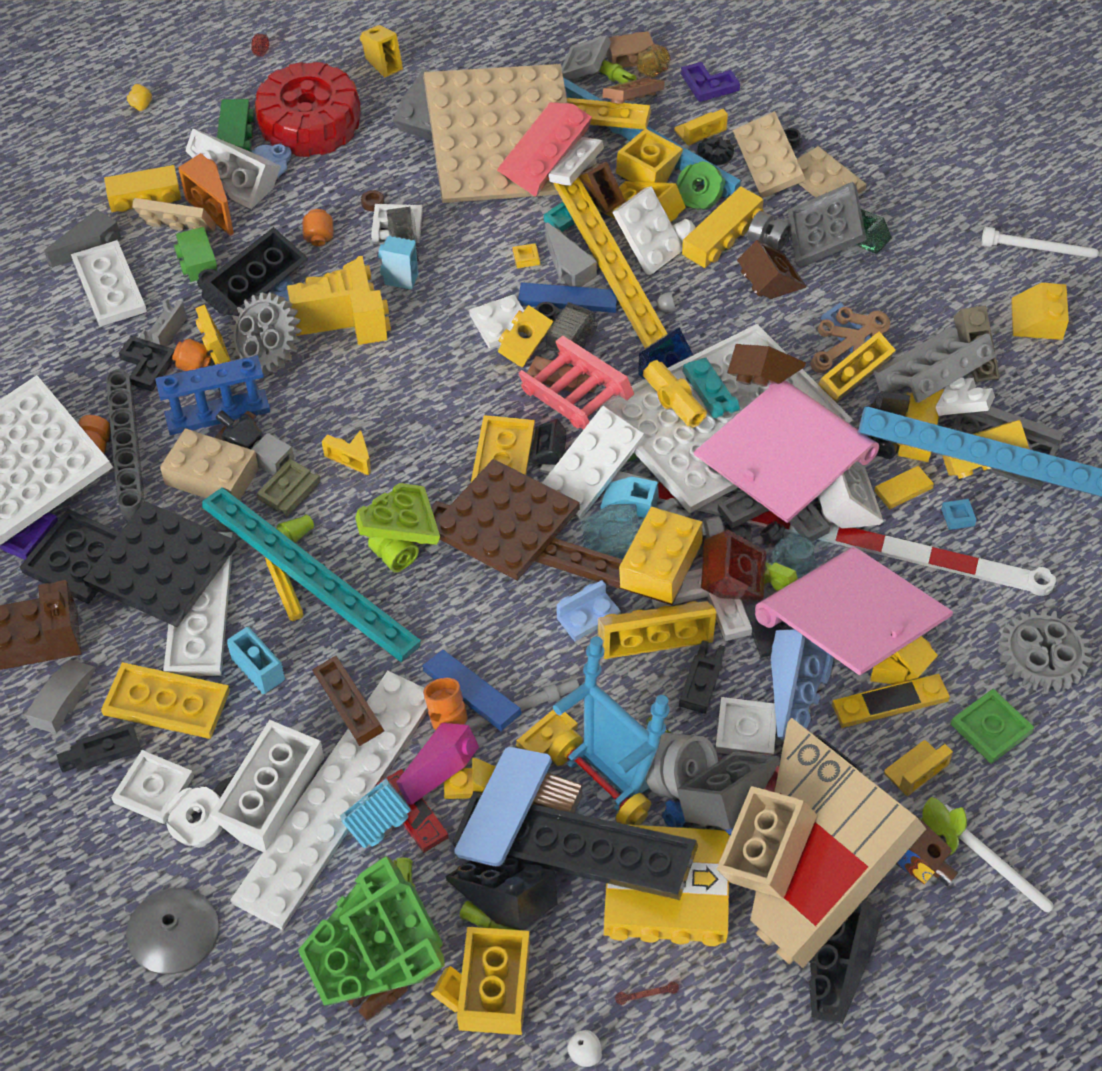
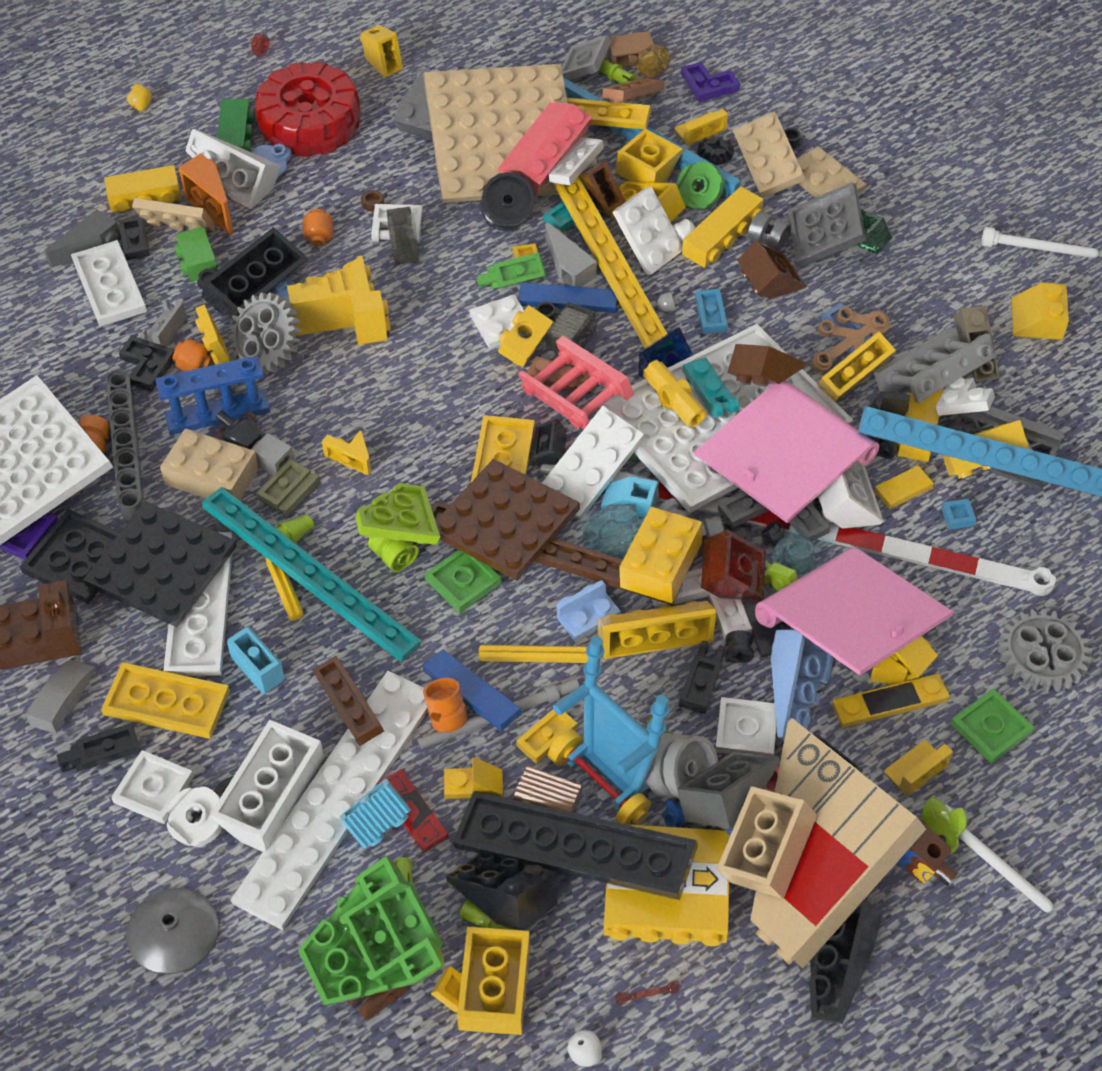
medium azure brick [378,235,418,290] -> none
dark pink slope [396,723,479,804] -> none
light blue piece [454,747,552,866] -> none
none -> black plate [118,216,150,260]
none -> bright green plate [425,550,502,614]
none -> bright green hinge [476,253,546,289]
none -> yellow axle [479,645,588,663]
none -> black wheel [480,172,535,231]
none -> dark azure plate [695,289,728,334]
none -> black wheel [725,630,754,663]

